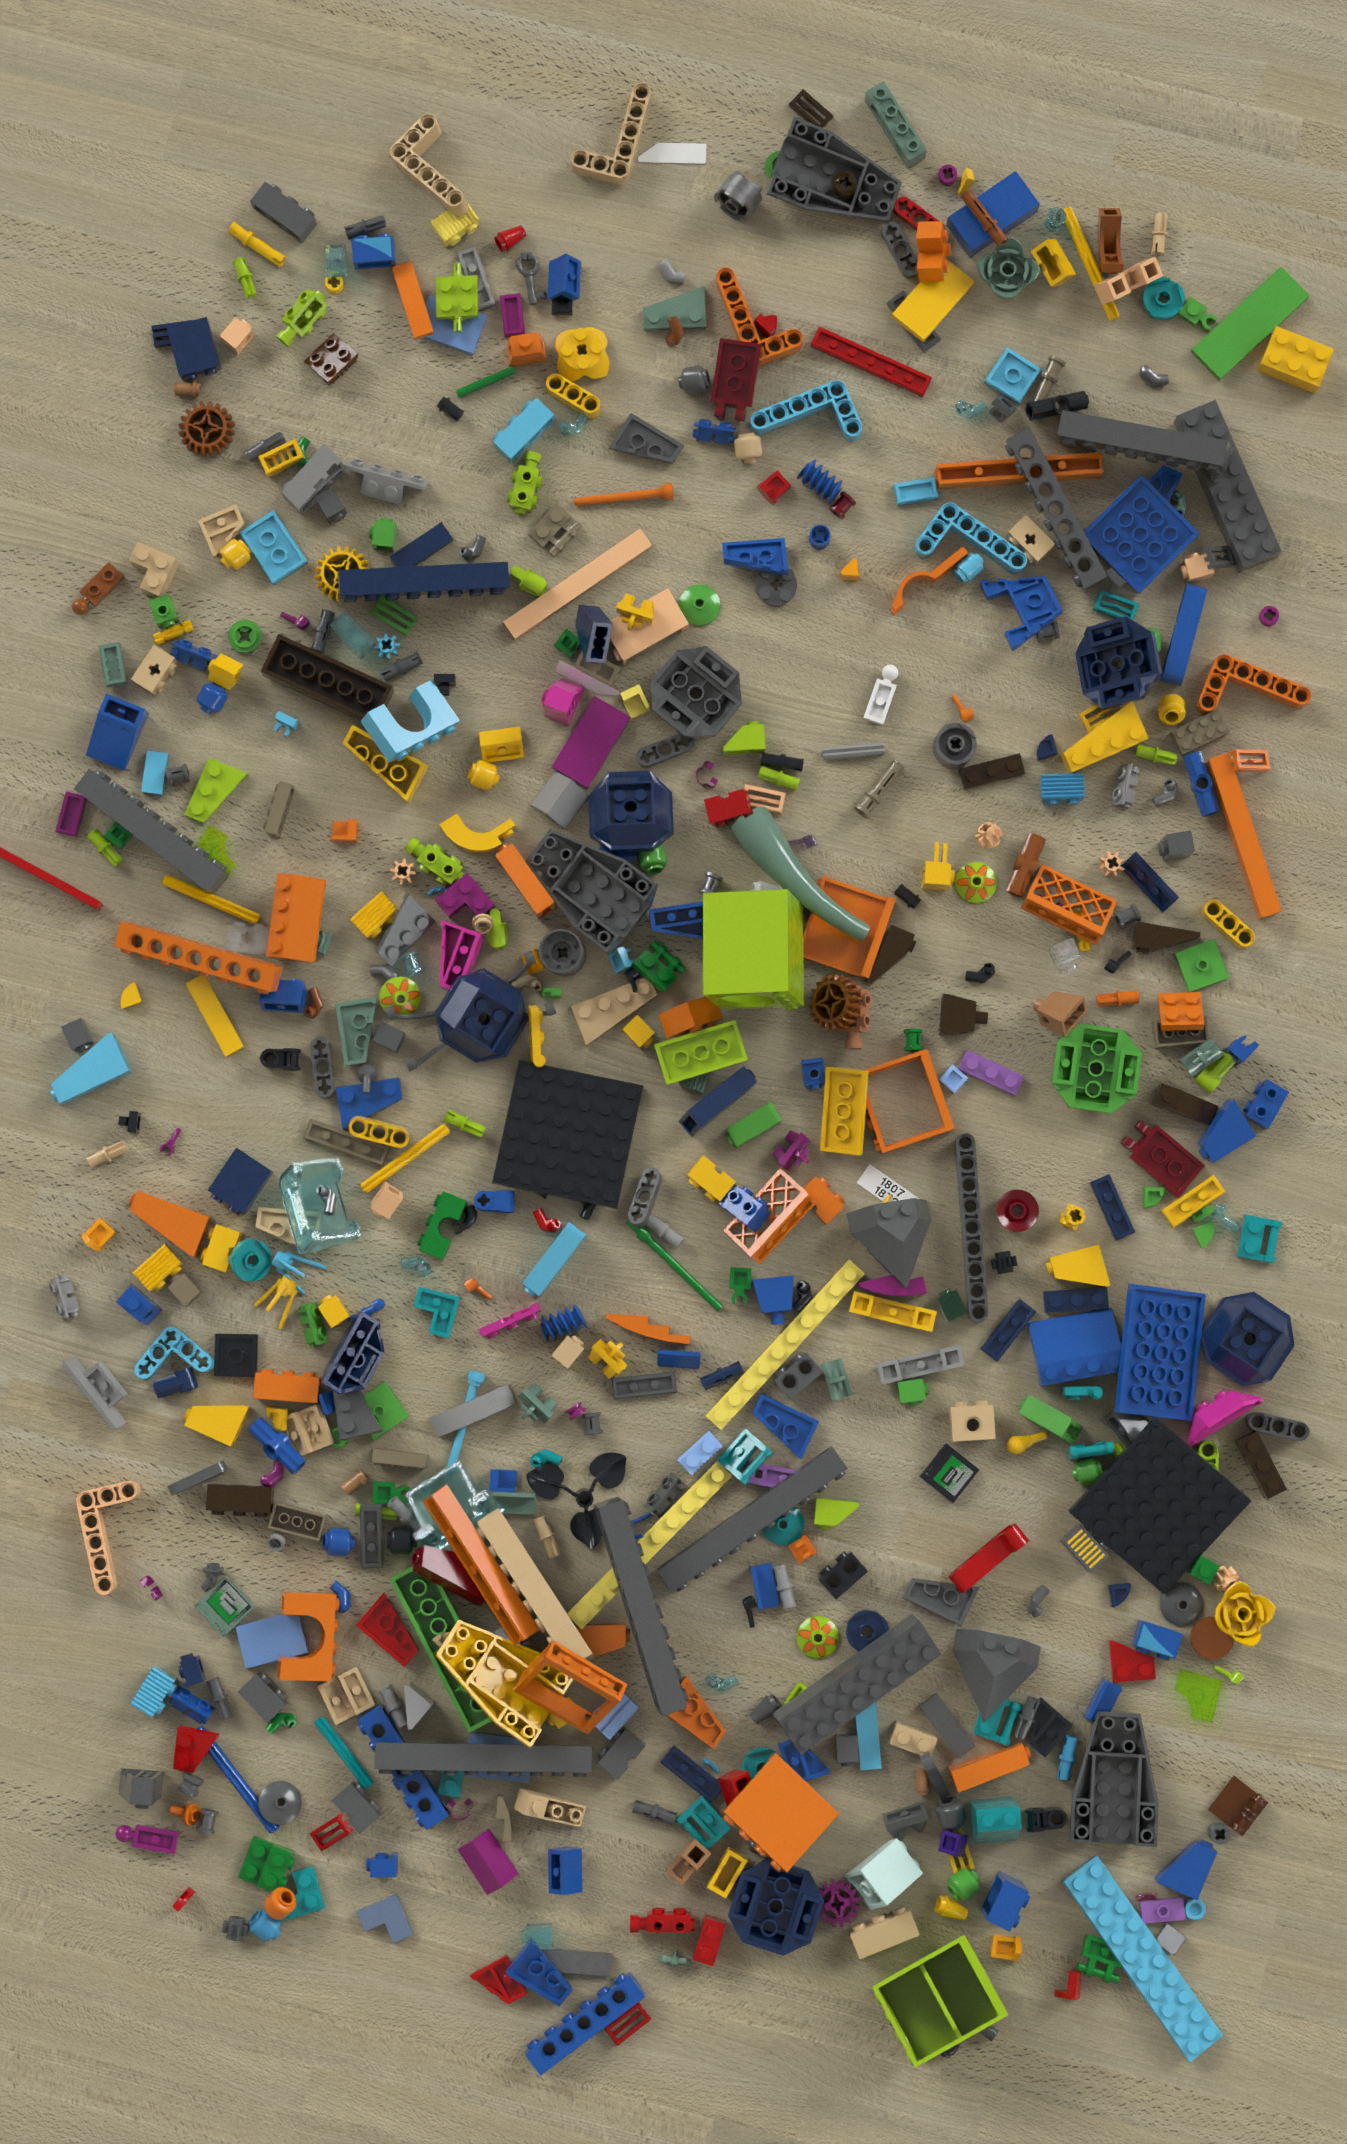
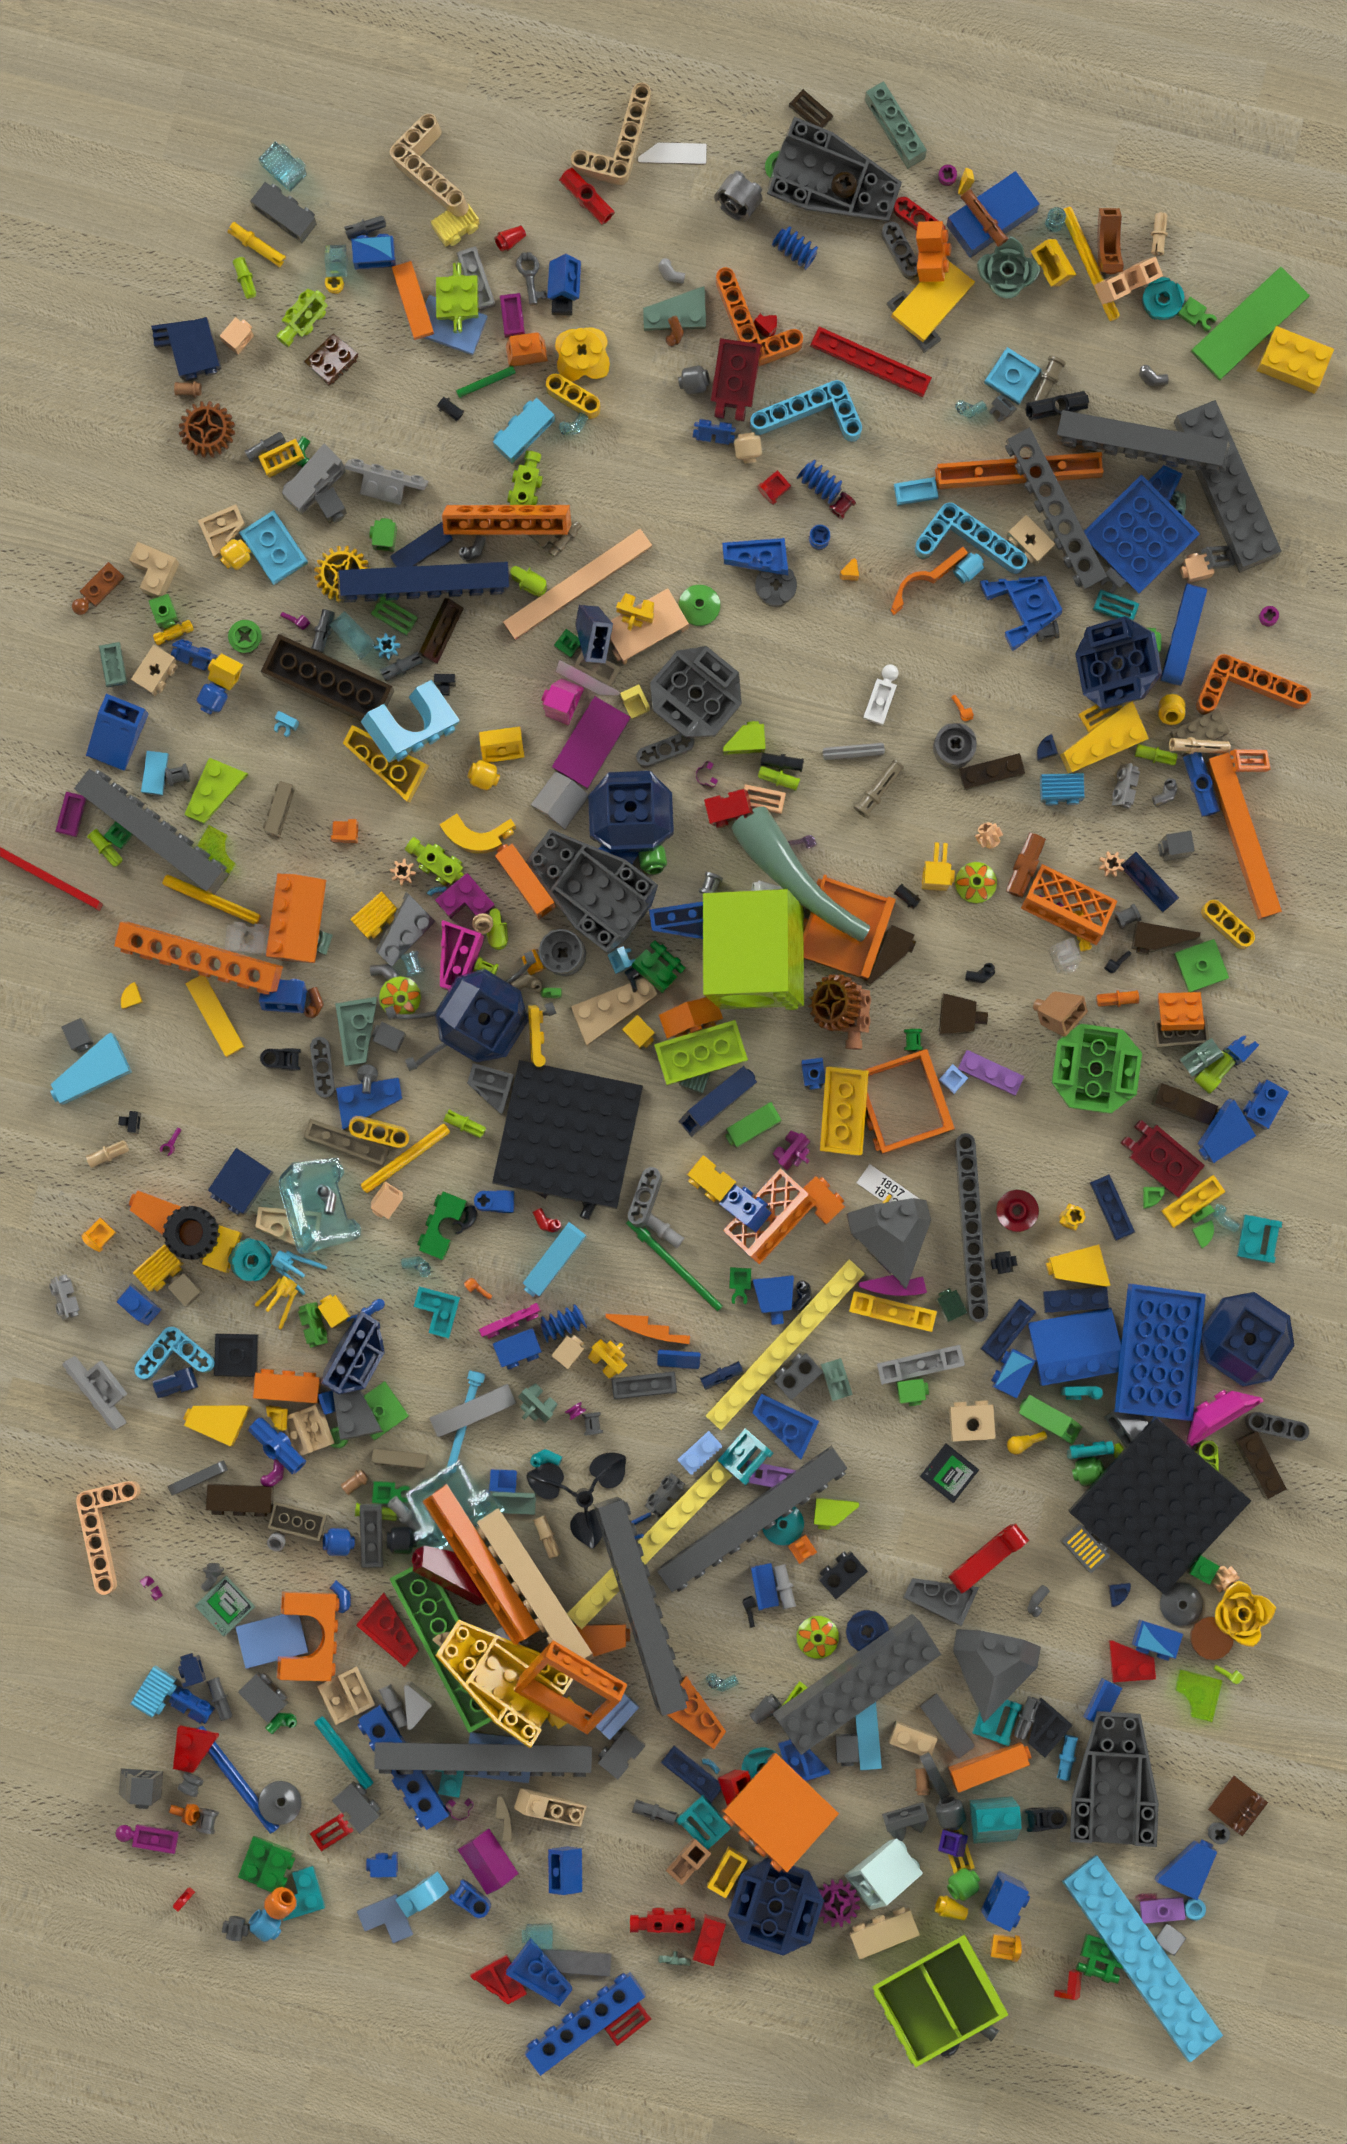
orange piece [574,483,674,506] -> none
dark grey wing [609,413,684,464] -> none
none -> black tyre [163,1206,220,1260]
none -> clear light blue brick [258,141,307,192]
none -> medium azure brick [395,1871,449,1918]
none -> dark brown plate [418,598,464,664]
none -> orange brick [442,505,571,535]
none -> blue piece [449,1879,491,1918]
none -> dark grey wing [467,1063,514,1114]
none -> lime bush [473,957,499,975]
none -> blue brick [493,1328,542,1370]
none -> red piece [559,167,615,225]
none -> blue piece [772,226,818,270]
none -> blue brick [991,1349,1036,1399]
none -> tan pin [1169,737,1231,754]

